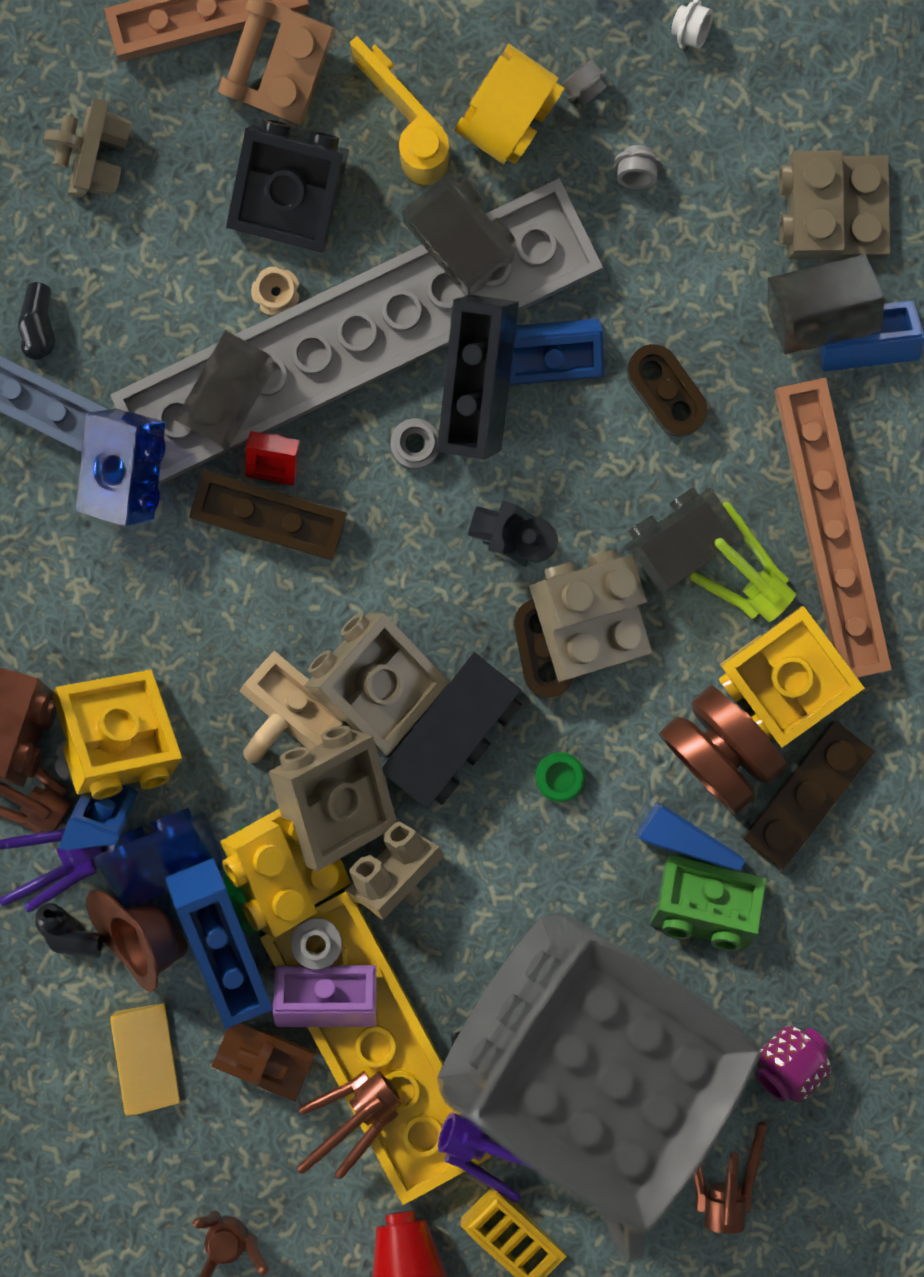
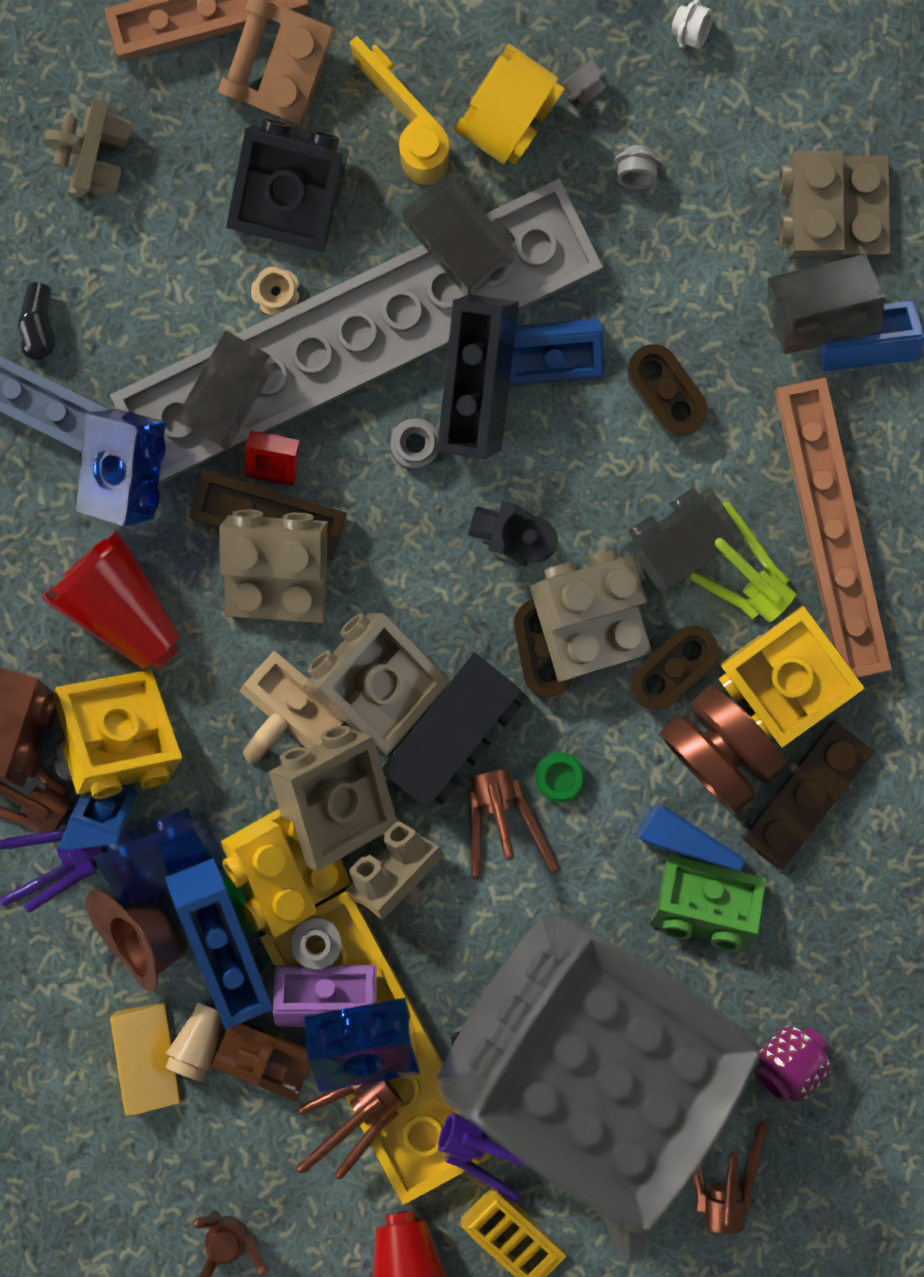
black arm [35,903,104,958] -> none
none -> red cone [41,530,180,670]
none -> tan cone [165,1002,222,1082]
none -> dark tan plate [219,510,328,623]
none -> clear blue brick [304,998,420,1092]
none -> copper plant [467,768,559,879]
none -> dark brown plate [630,626,718,710]

